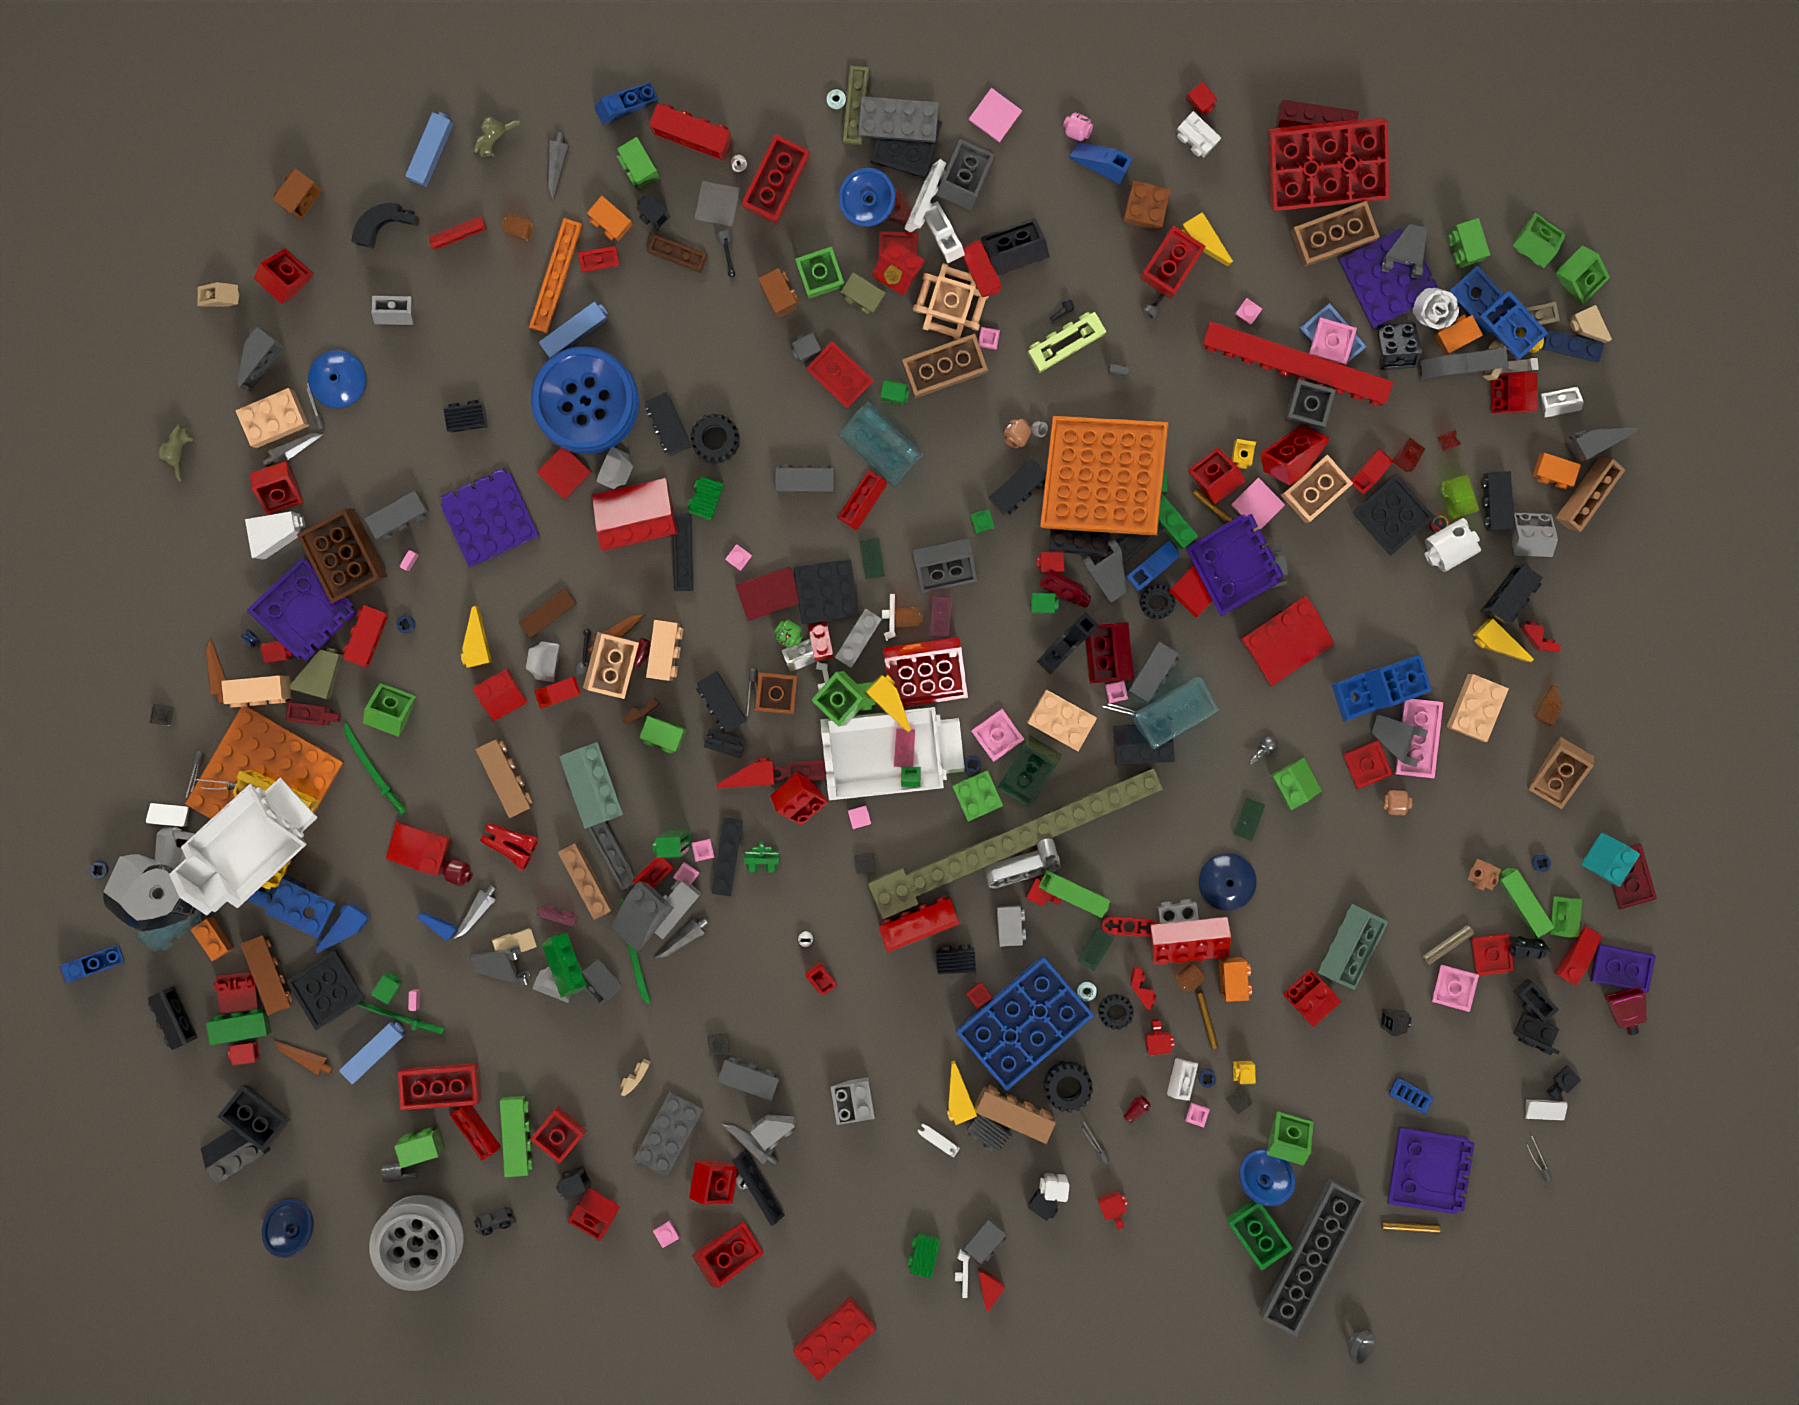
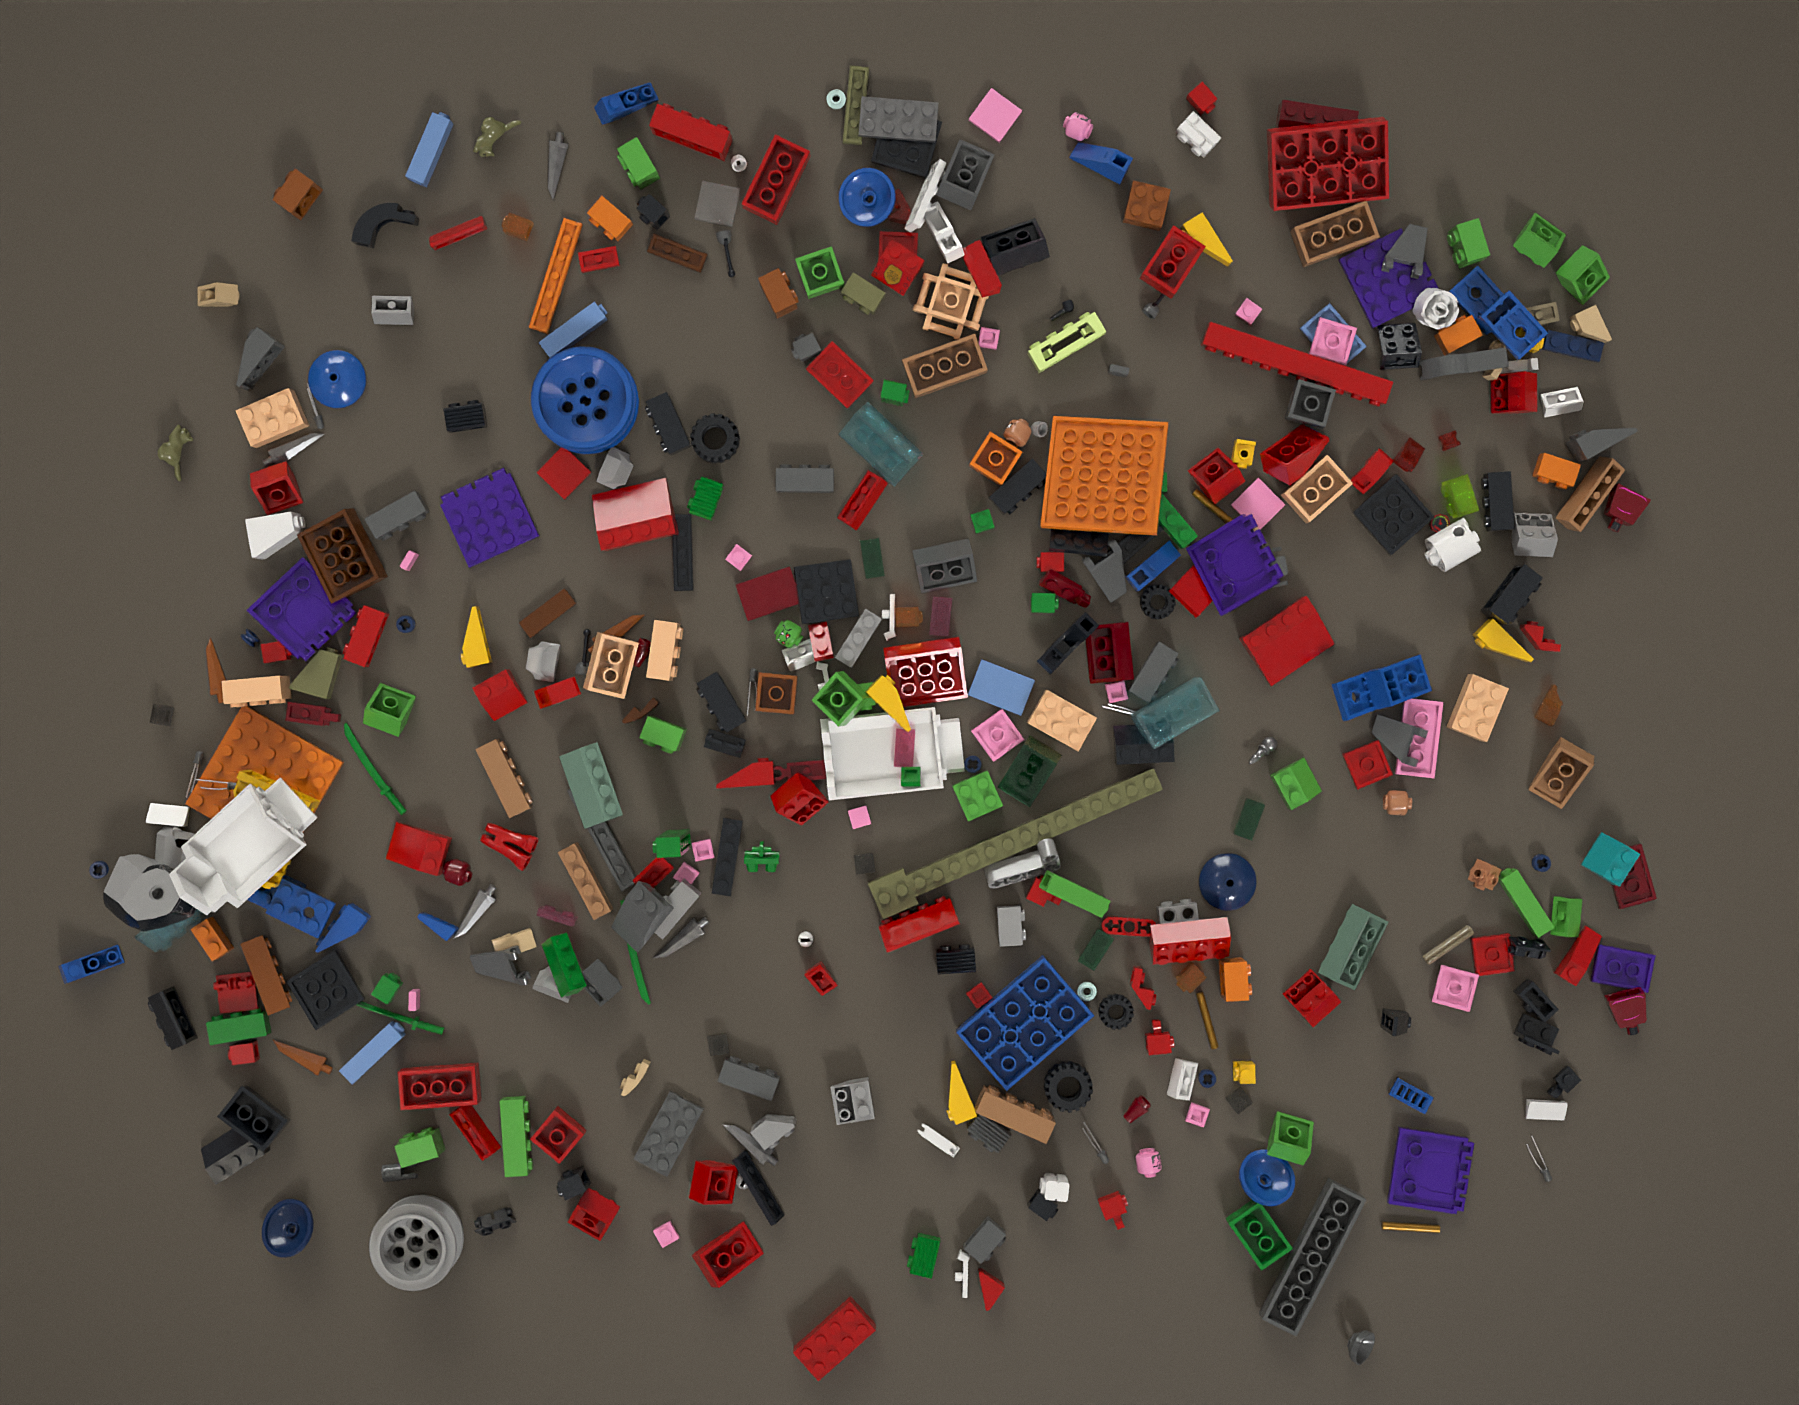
red slope [253,248,313,304] -> none
none -> medium blue tile [968,659,1035,716]
none -> orange brick [969,432,1022,486]
none -> bright pink head [1135,1148,1162,1178]
none -> dark red torso [1604,483,1651,533]

